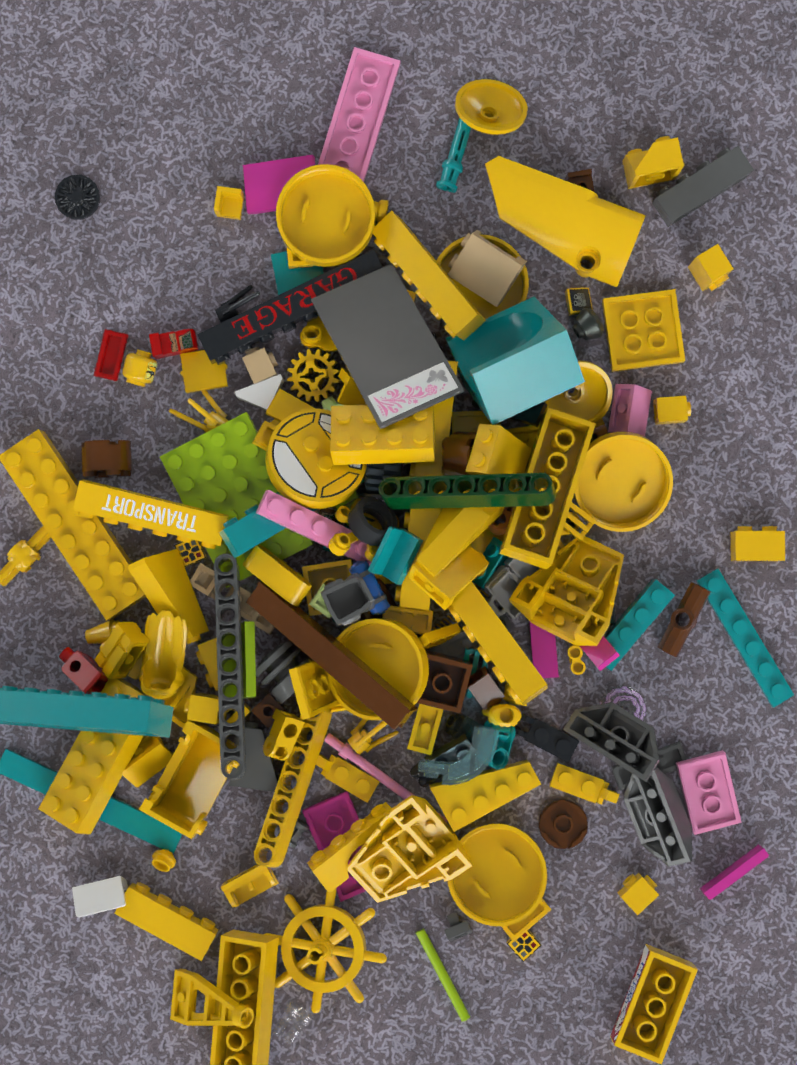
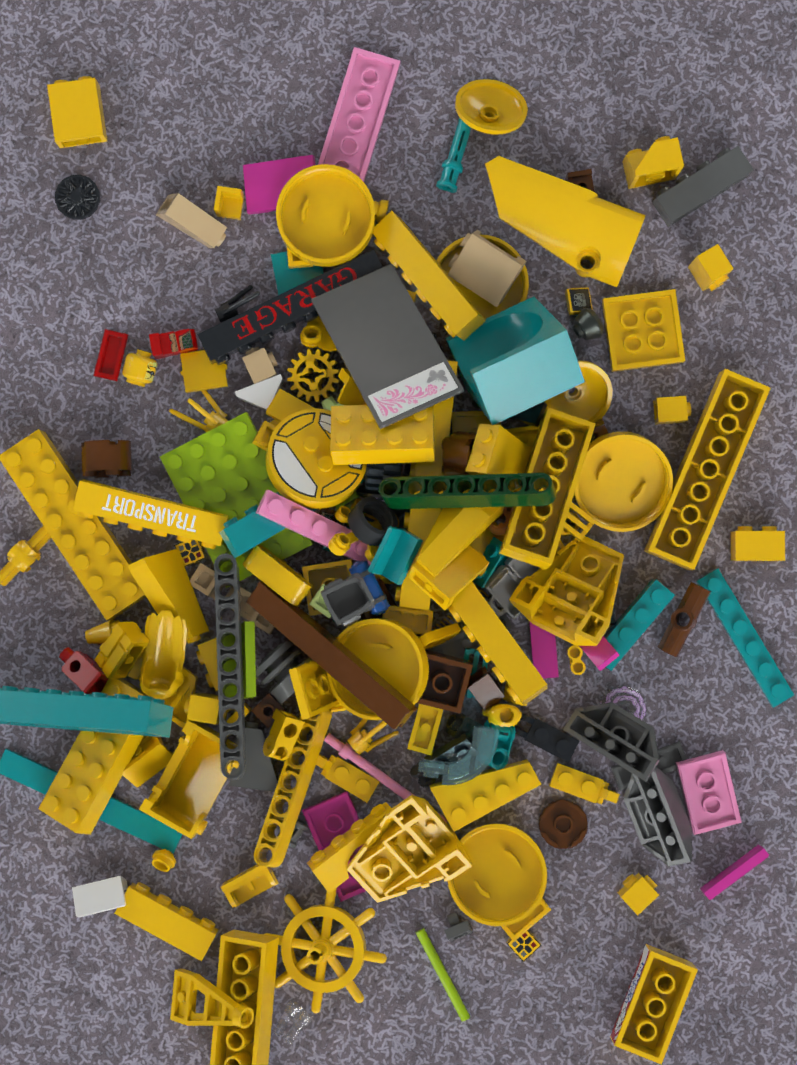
bright pink panel [608,384,652,437] -> none
none -> yellow brick [47,76,107,148]
none -> tan slope [156,193,227,248]
none -> yellow brick [644,368,771,570]

